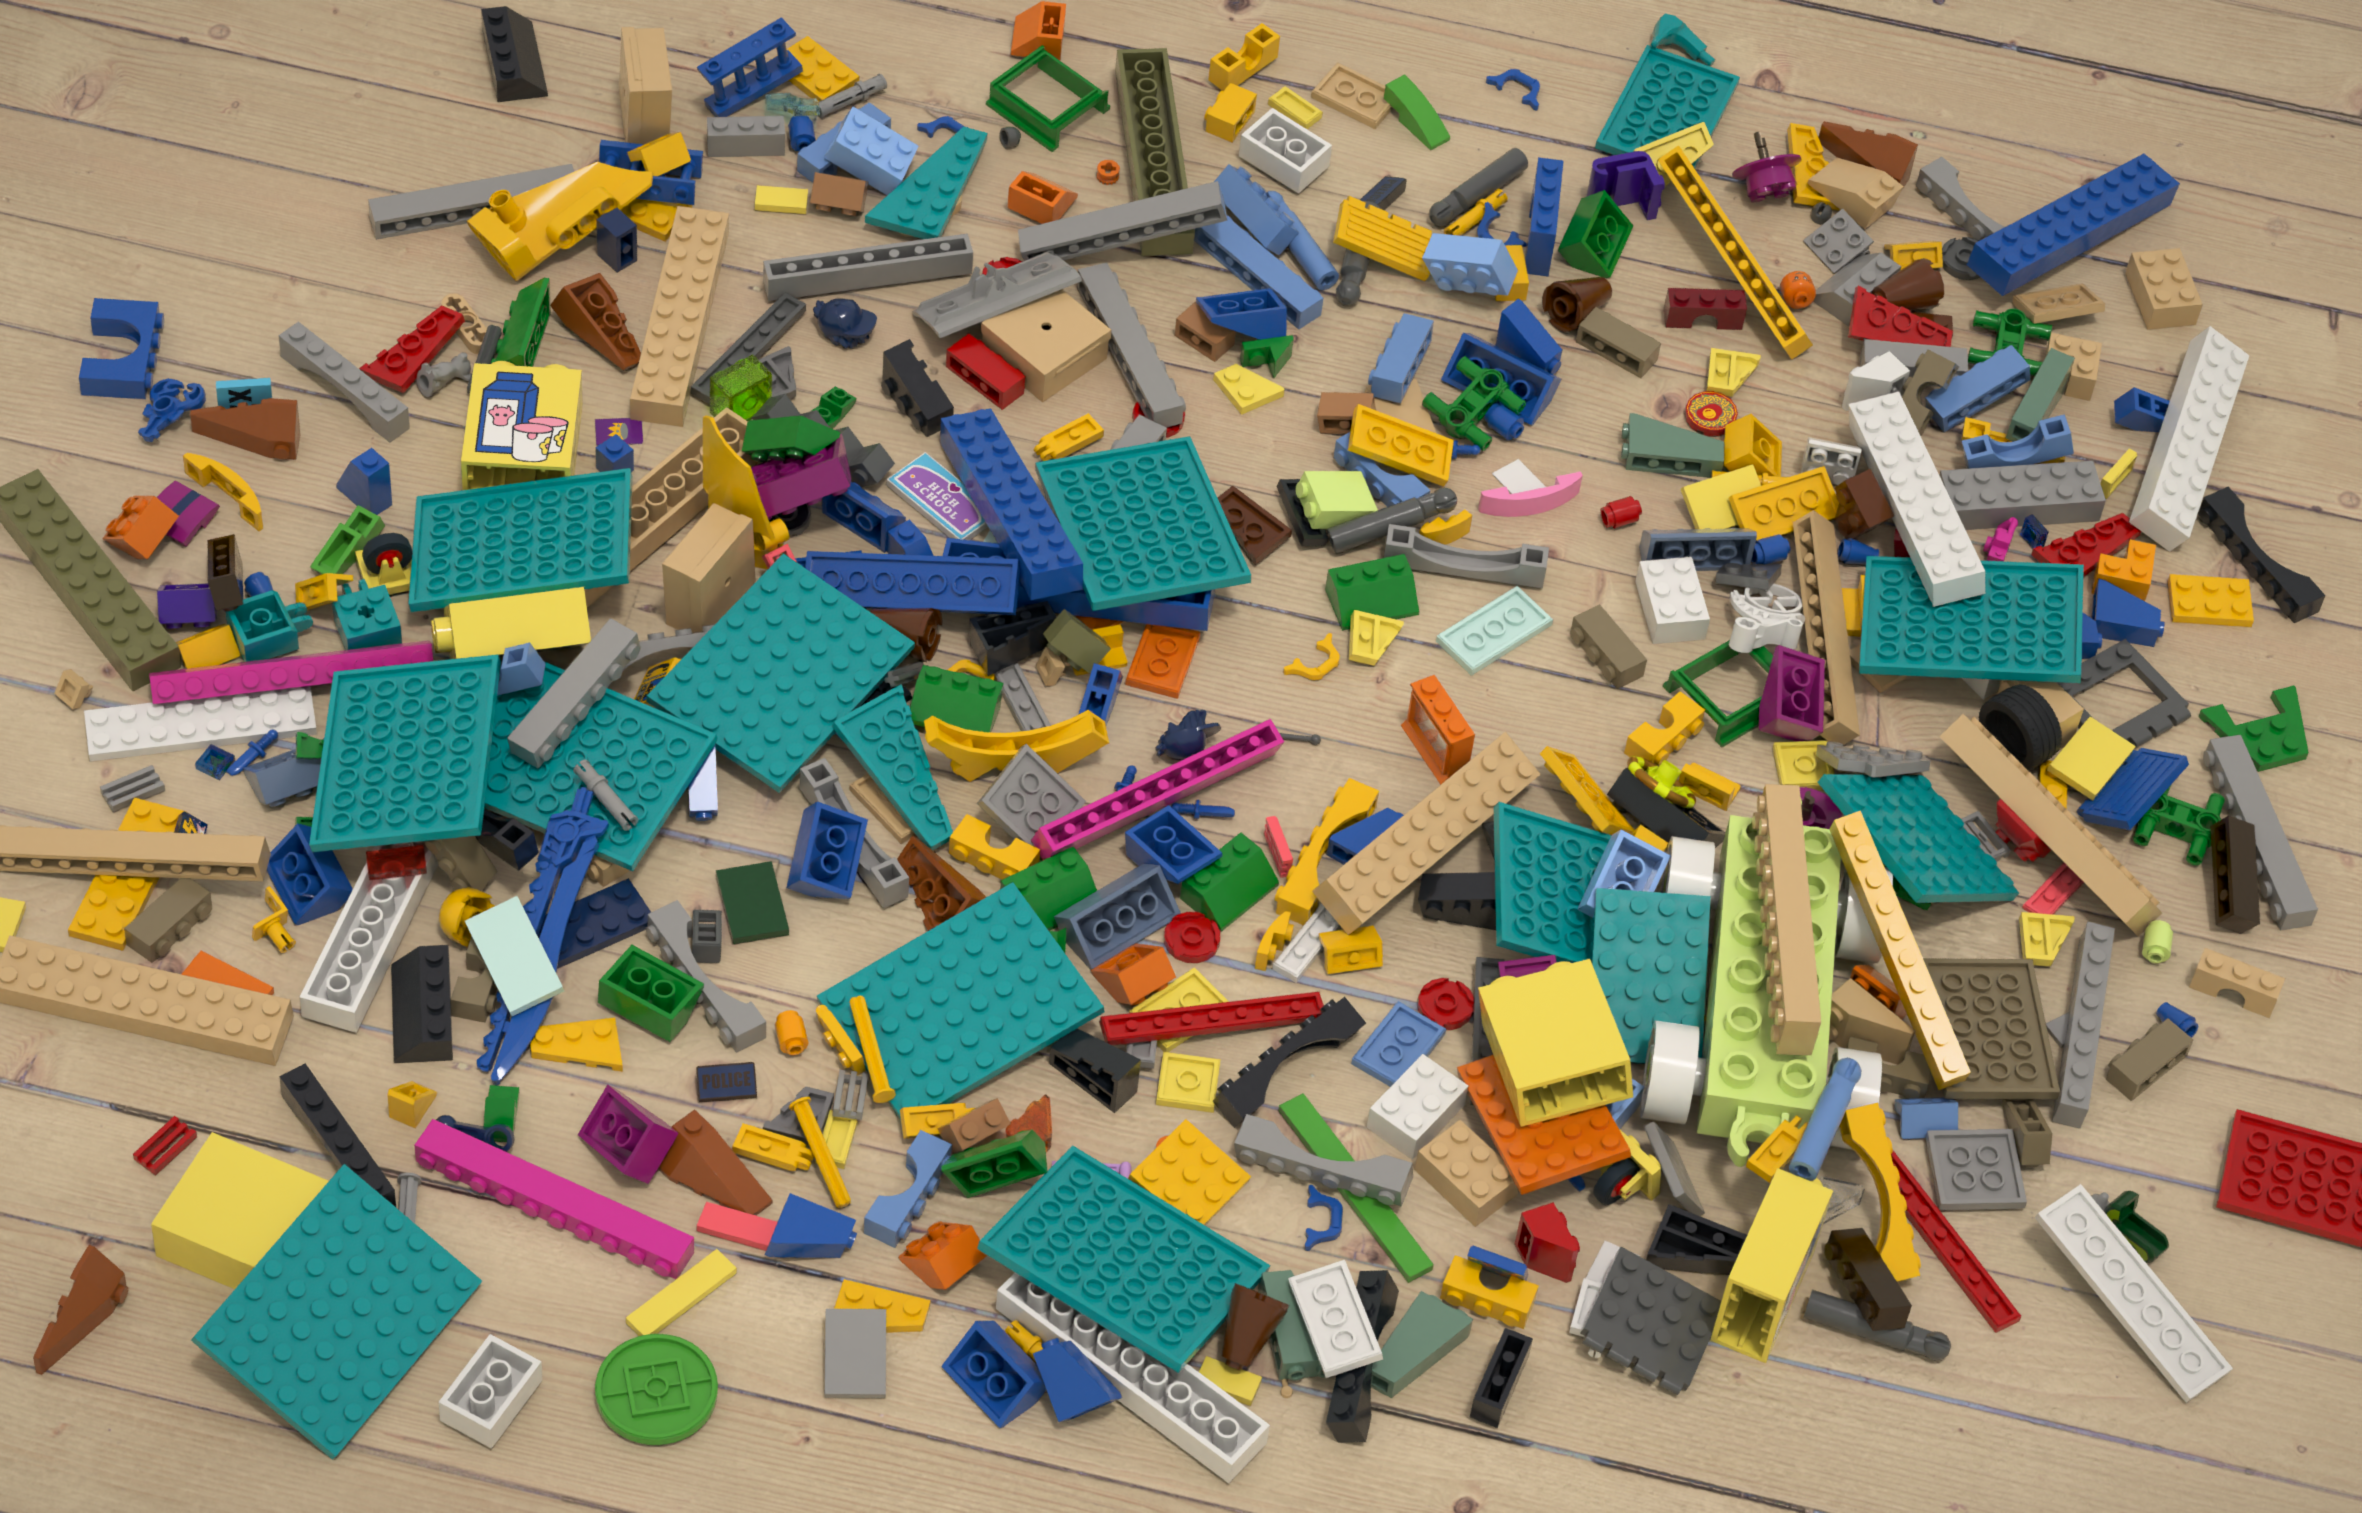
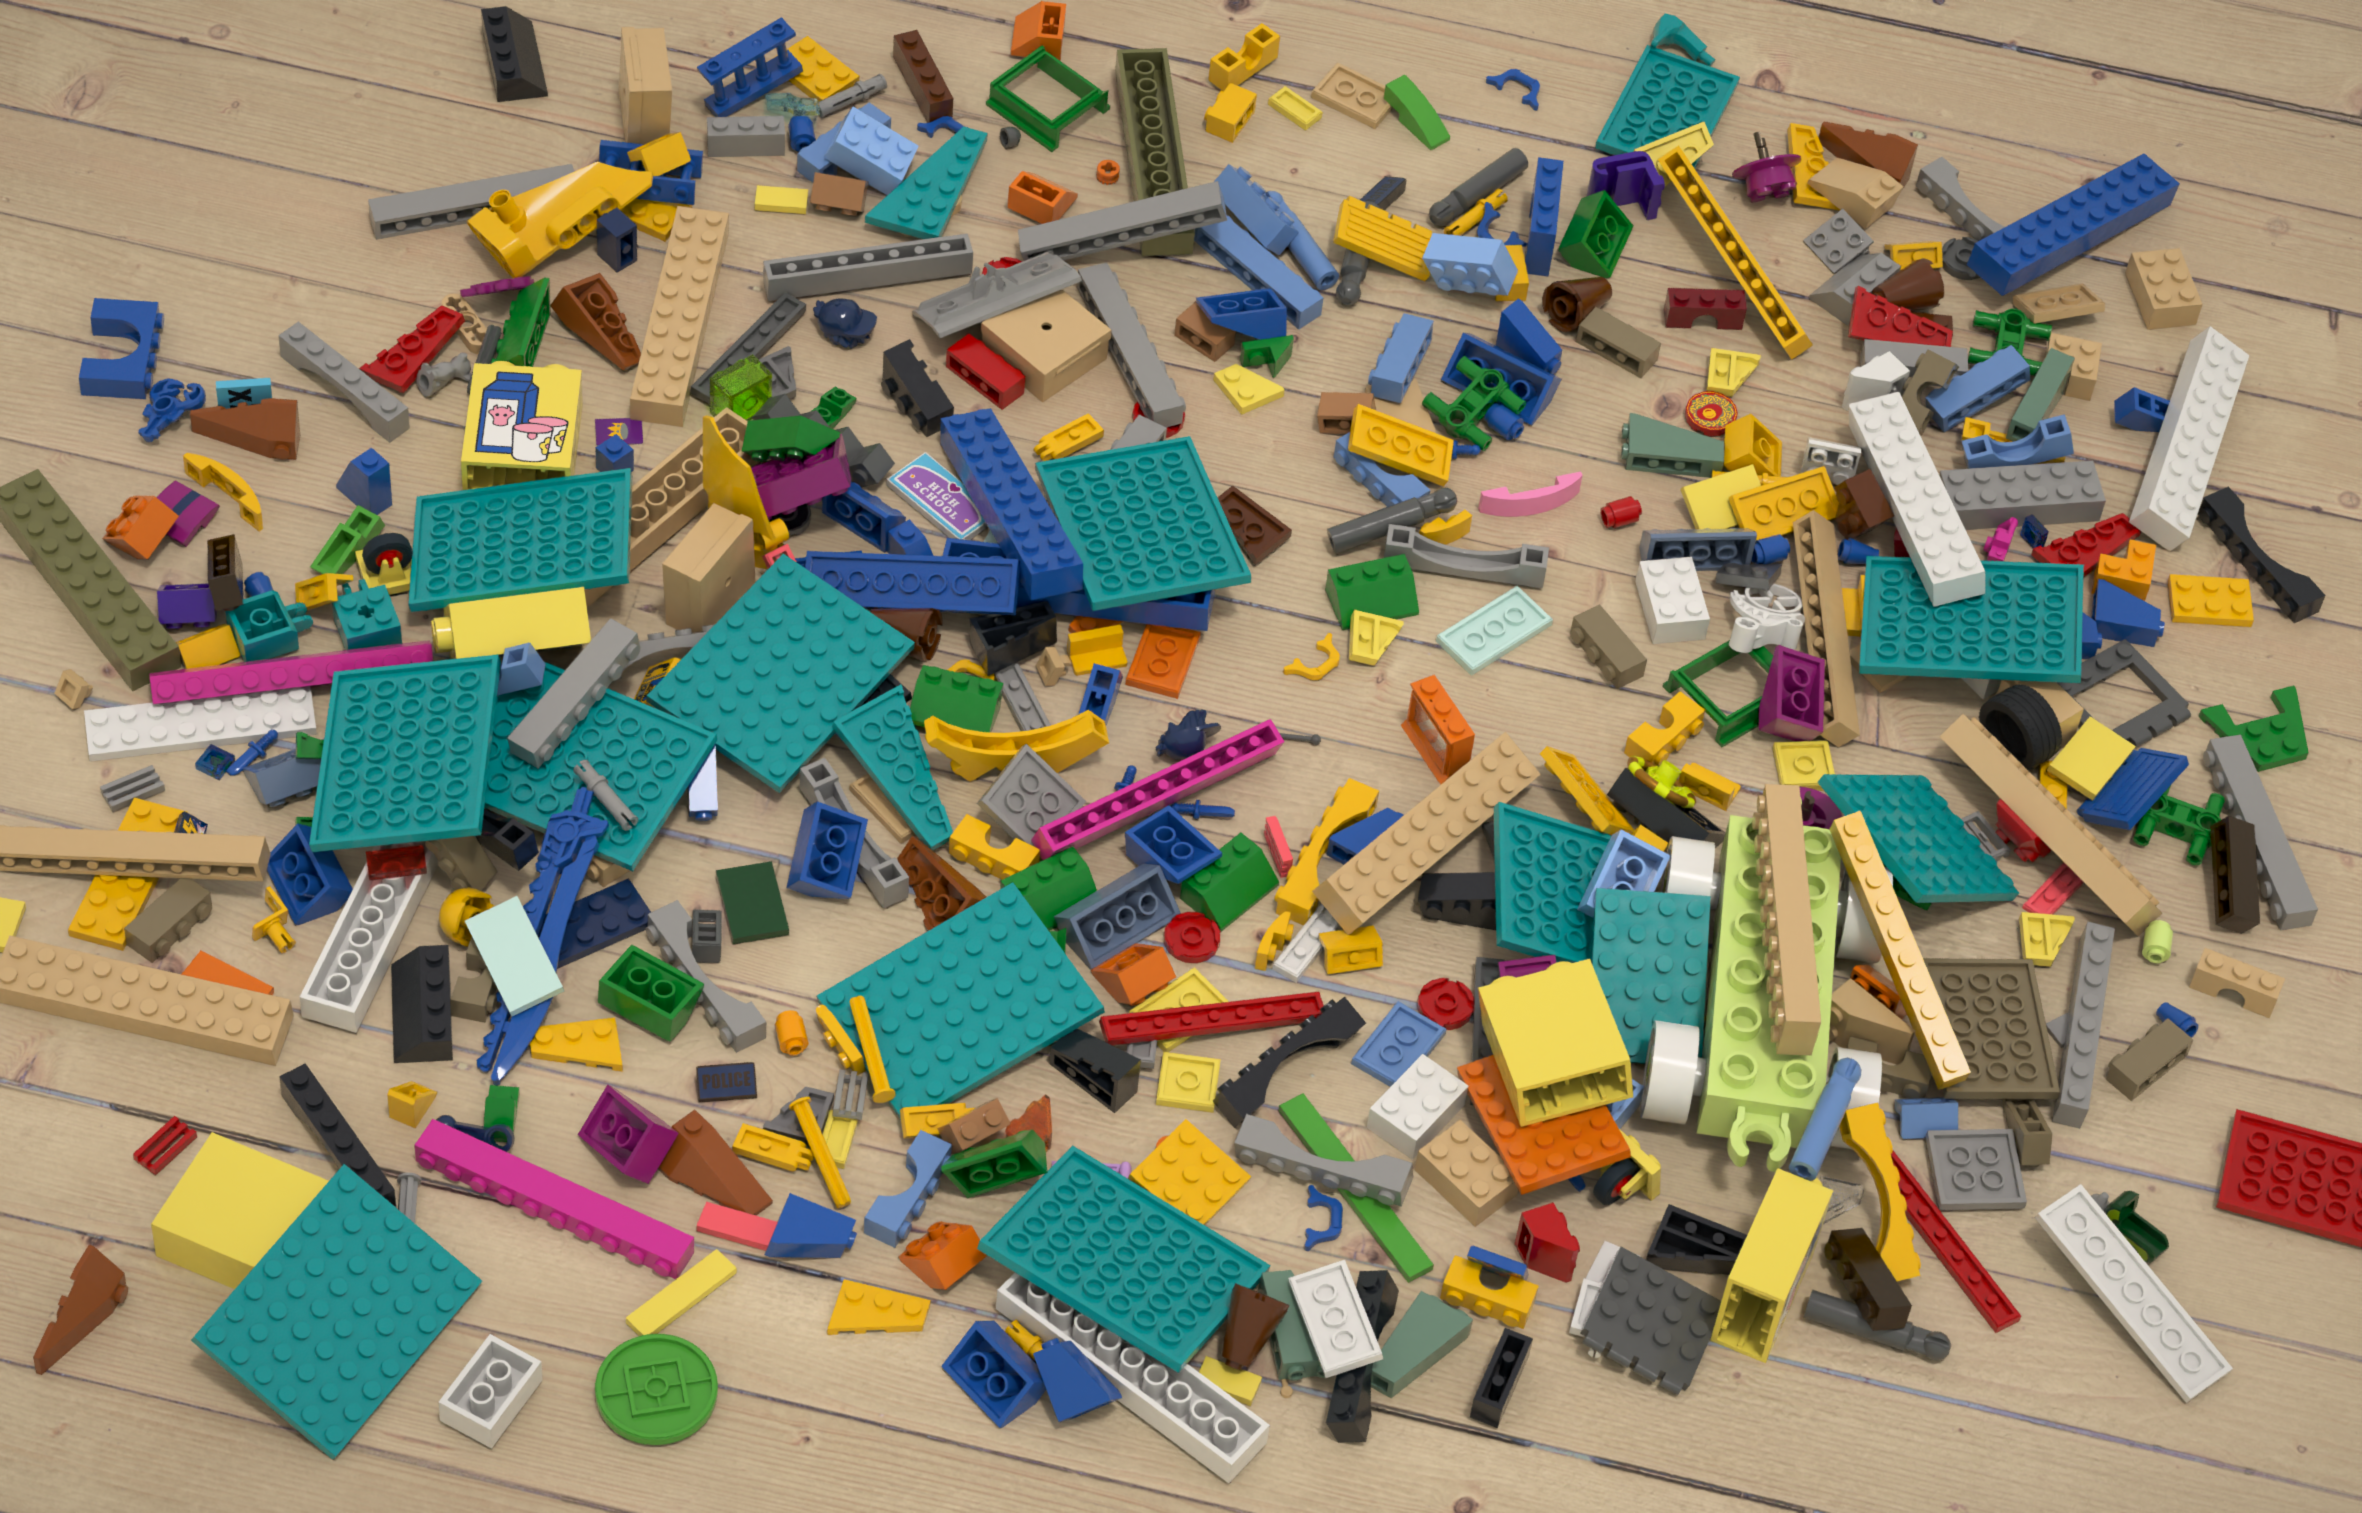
light grey tile [825,1309,886,1398] -> none
dark grey axle [884,661,928,687] -> none
olive brick [1043,609,1111,674] -> none
white brick [1239,108,1332,194] -> none
black plate [1276,479,1329,546] -> none
yellowish green brick [1296,471,1378,529] -> none
white sticker [1492,459,1546,494] -> none
light grey tile [1644,1121,1705,1216] -> none
yellow hinge [1746,1116,1808,1183] -> none
orange head [1780,271,1816,309] -> none
dark grey hinge [1811,202,1832,225] -> none
light grey wing [1816,741,1931,777] -> none
light yellow tile [2101,448,2137,499] -> none
none -> magenta tile [460,276,534,297]
none -> reddish brown brick [893,30,954,123]

